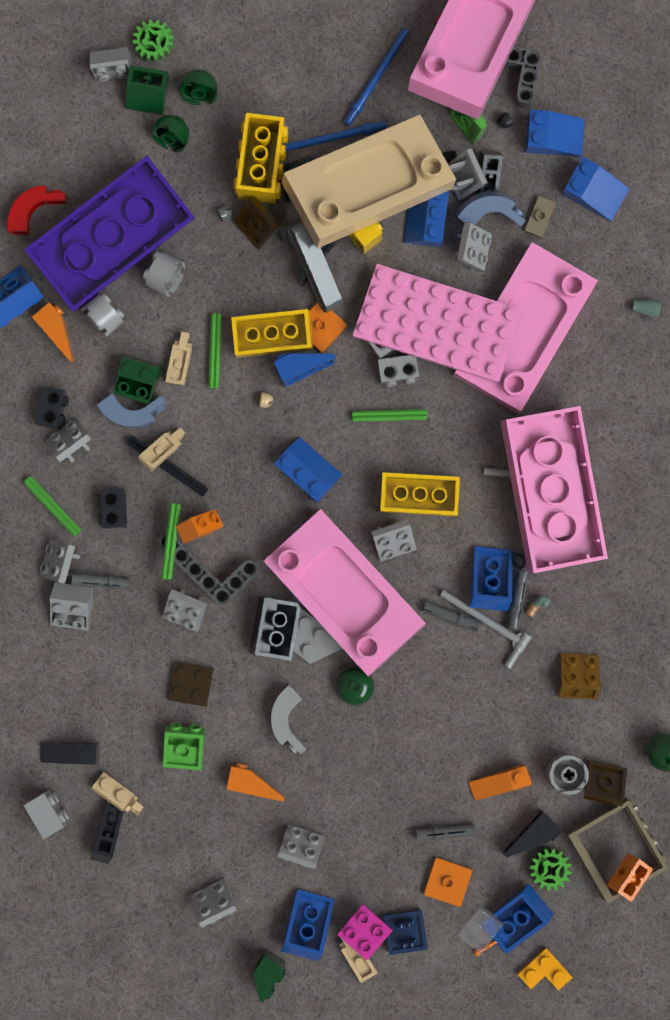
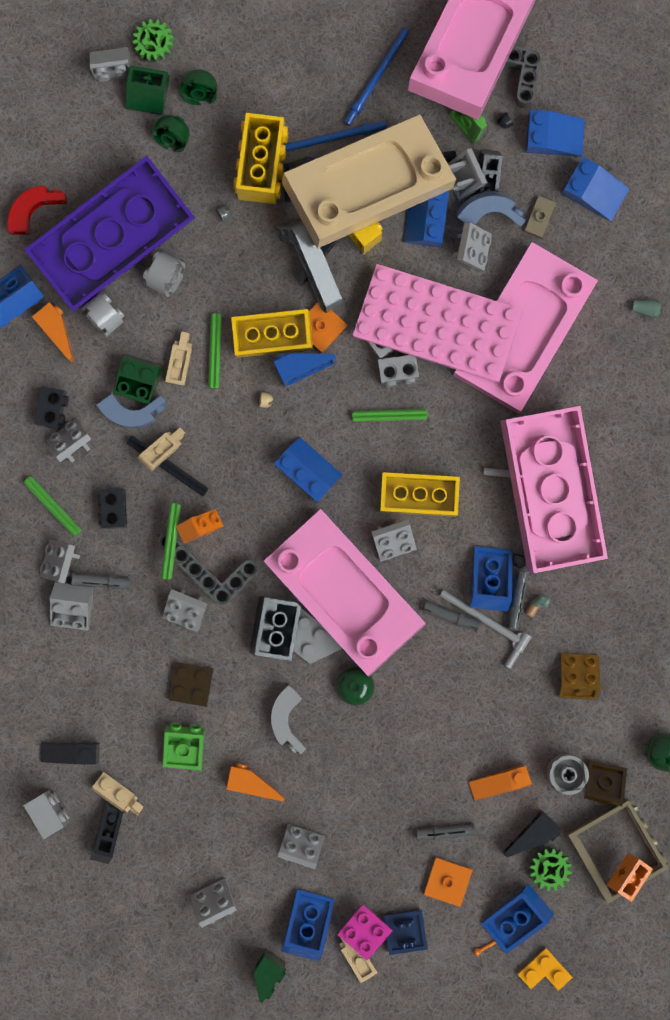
dark brown plate [233,196,280,249] -> none
clear plate [458,905,504,954] -> none

